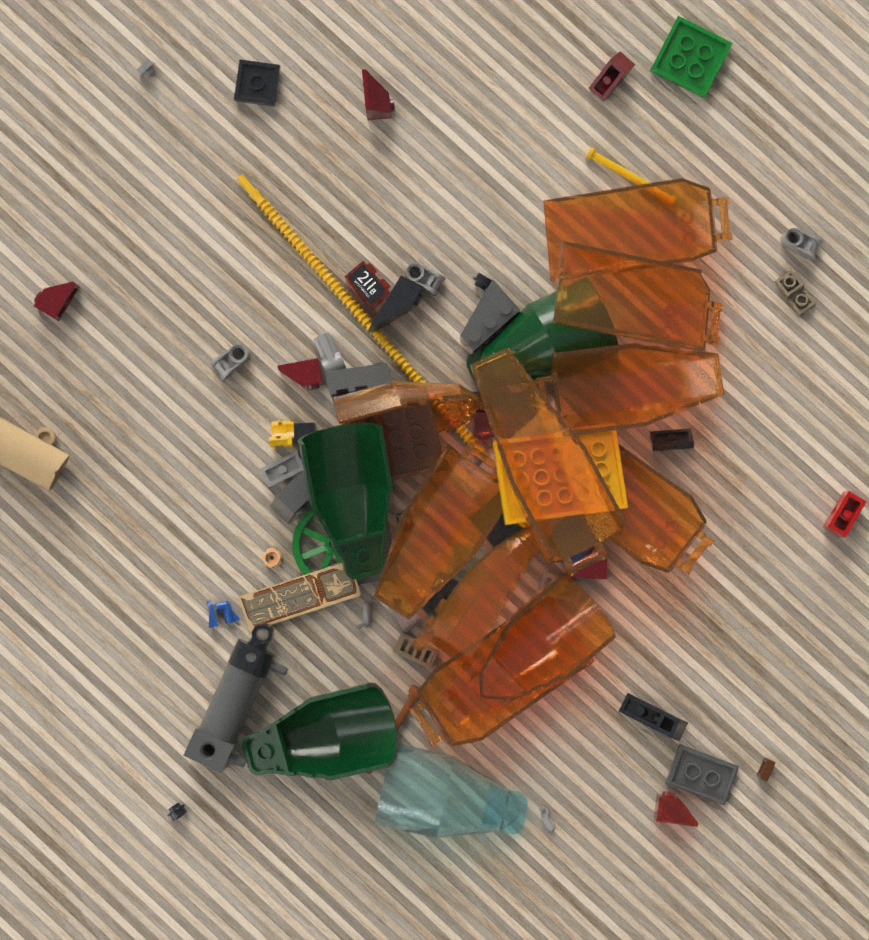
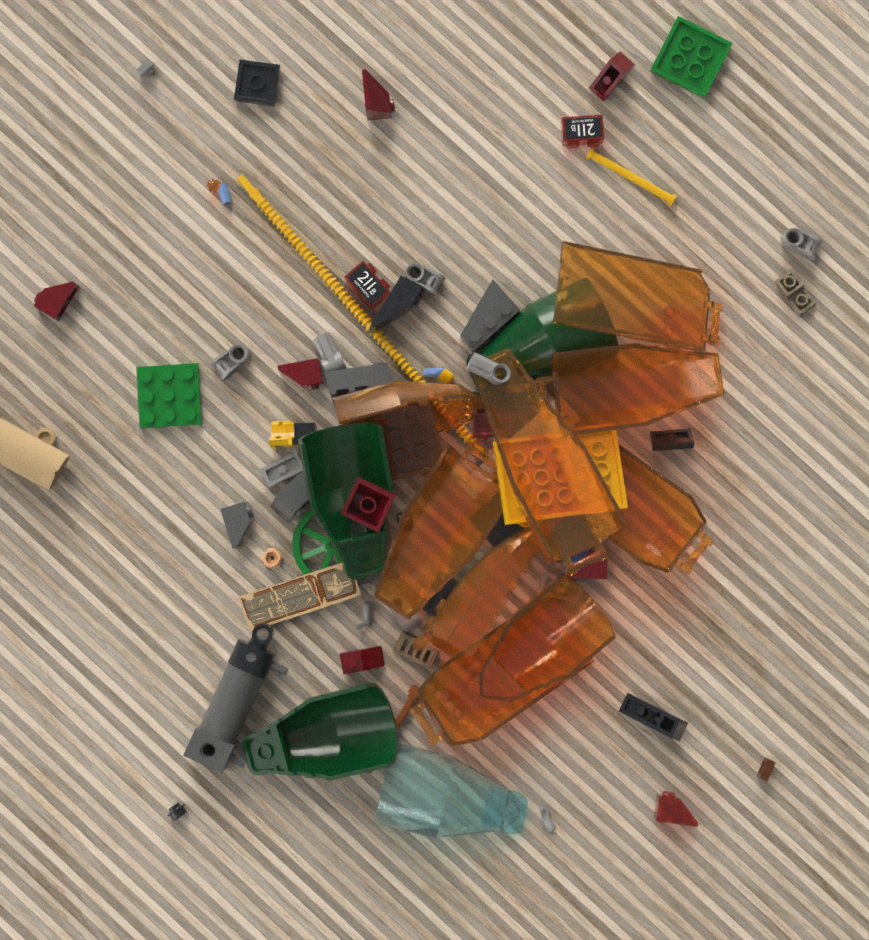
blue piece [207,600,239,628] -> none
black plate [473,273,492,290] -> none
clear orange windscreen [543,178,733,282] -> none
dark grey tile [665,744,739,805] -> none
red brick [823,491,867,538] -> none
none -> green plate [136,363,202,429]
none -> arm [206,179,232,205]
none -> dark grey slope [220,502,254,549]
none -> dark red slope [340,645,385,674]
none -> dark red slope [341,477,396,532]
none -> arm [423,367,455,384]
none -> light grey piece [466,353,511,386]
none -> brick [560,114,604,149]

